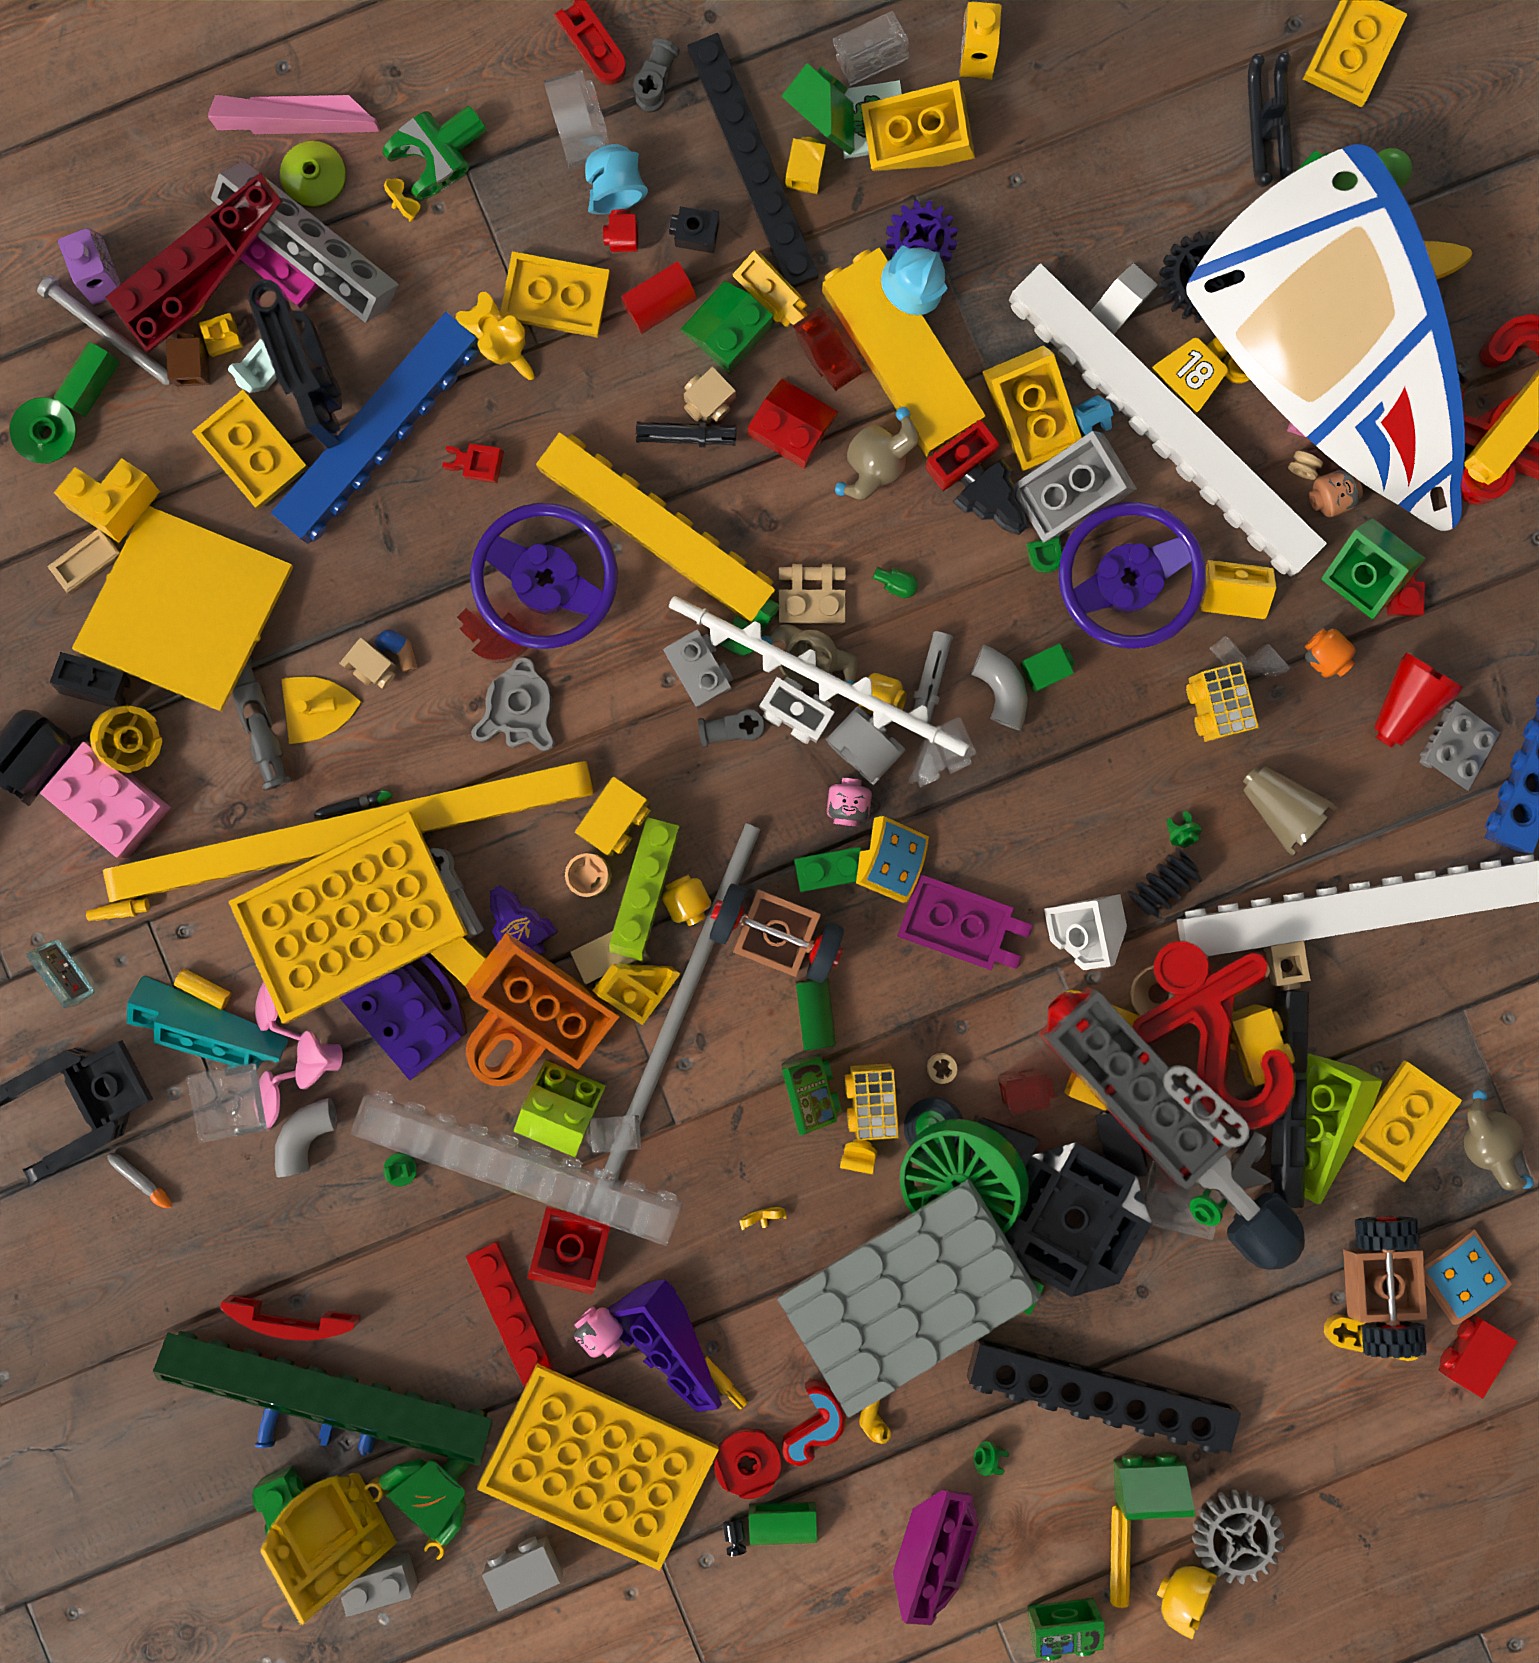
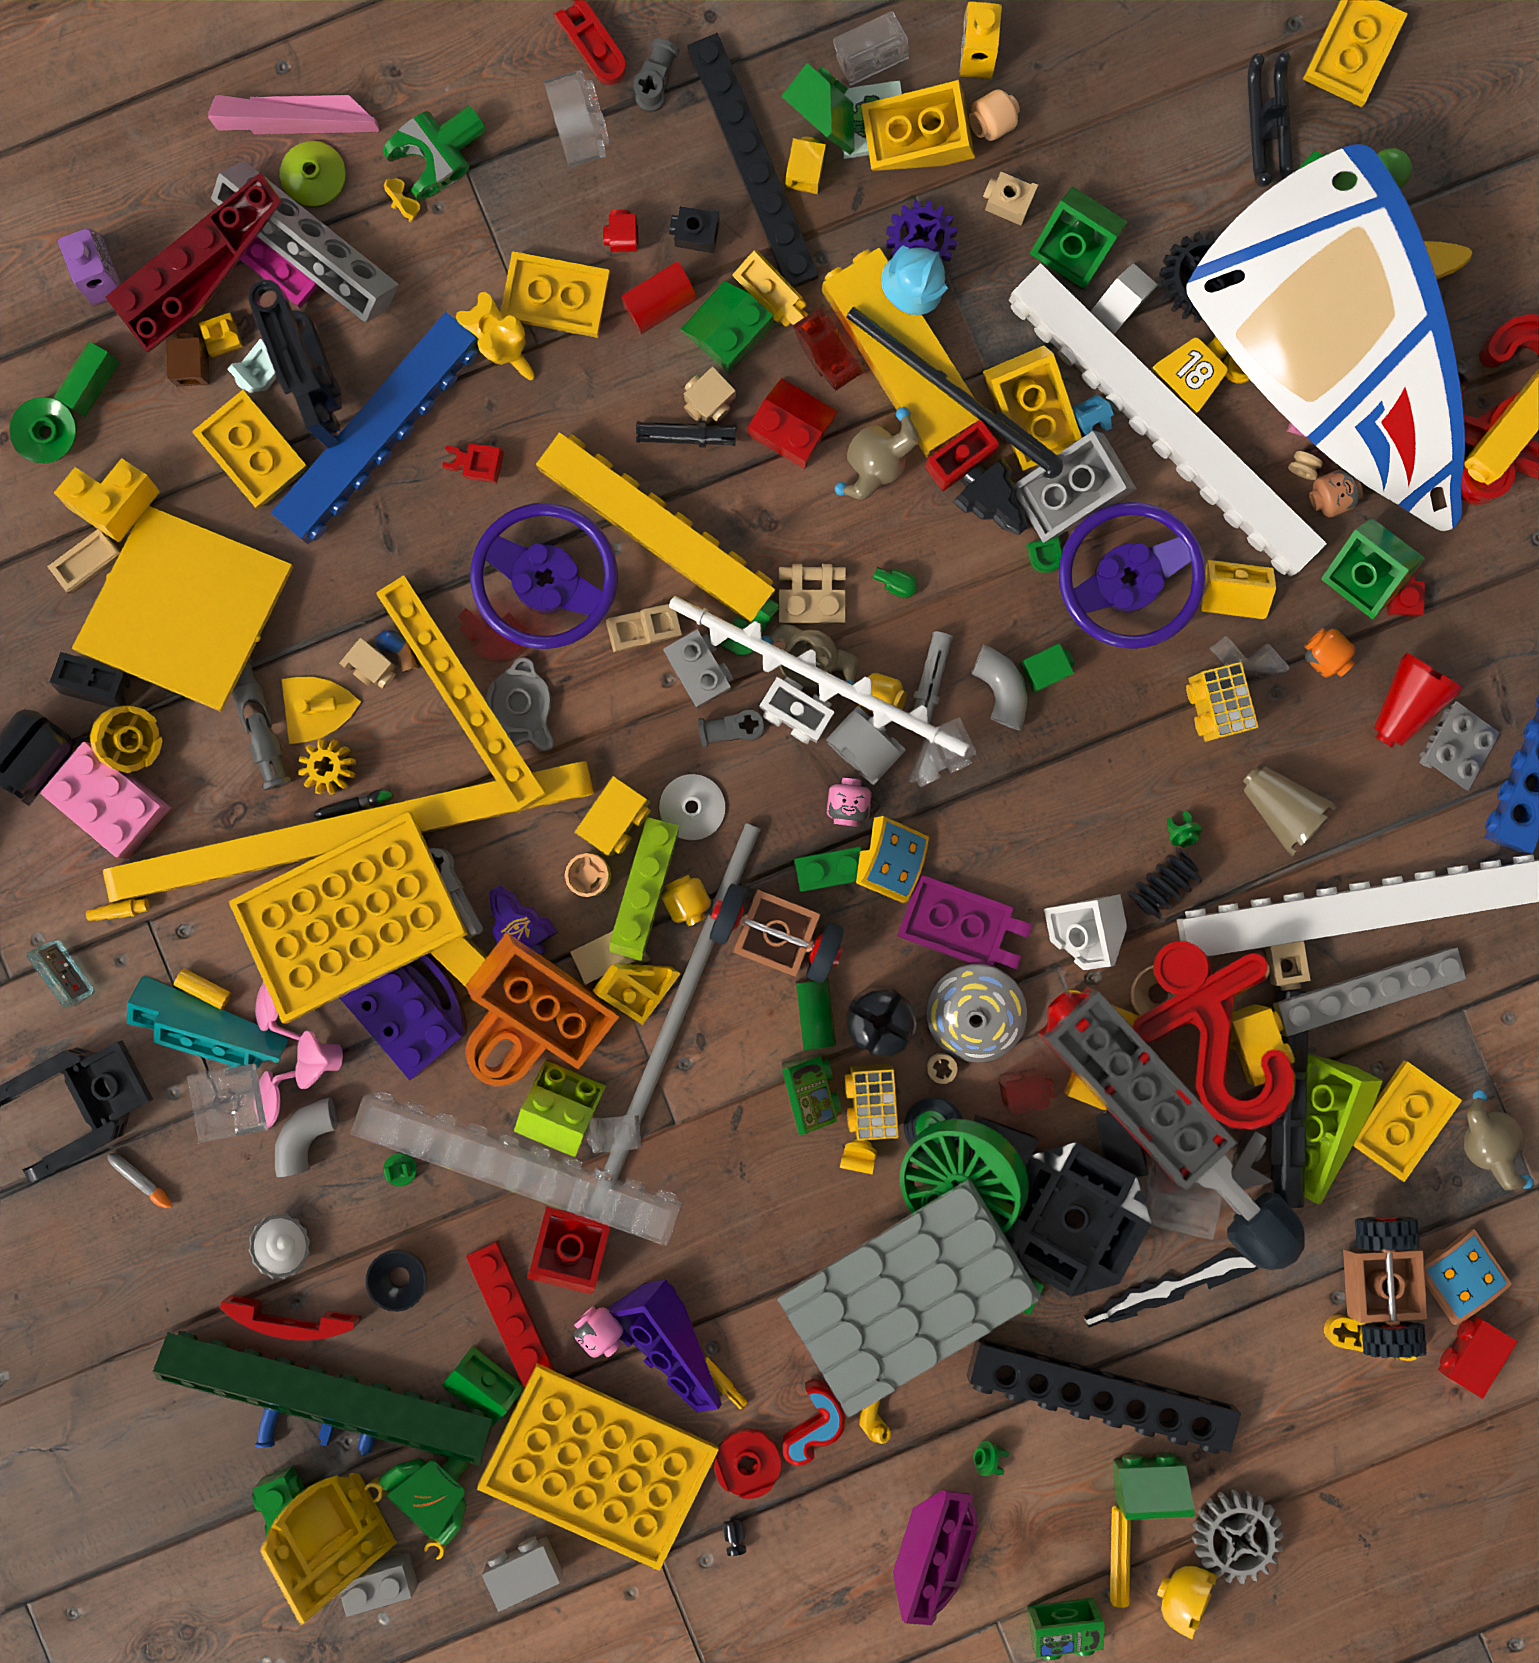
light grey bar [37,275,172,385] -> none
medium azure helmet [585,144,648,215] -> none
yellow piece [739,1207,787,1230] -> none
green brick [749,1502,817,1546] -> none
light grey beam [1163,1065,1249,1147] -> none
green plate [1190,1188,1228,1226] -> none
none -> white piece [249,1213,311,1279]
none -> yellow gear [298,739,356,795]
none -> black piece [365,1249,428,1312]
none -> yellow plate [376,575,547,814]
none -> green panel [442,1346,524,1426]
none -> tan slope [606,604,682,652]
none -> white dish [659,774,725,840]
none -> black bar [846,307,1063,479]
none -> black cylinder [846,986,916,1057]
none -> light grey dish [927,964,1027,1062]
none -> light nougat head [969,89,1020,141]
none -> tan brick [983,172,1038,225]
none -> green slope [1029,186,1127,290]
none -> black sword [1084,1249,1259,1328]
none -> light grey plate [1273,947,1466,1037]

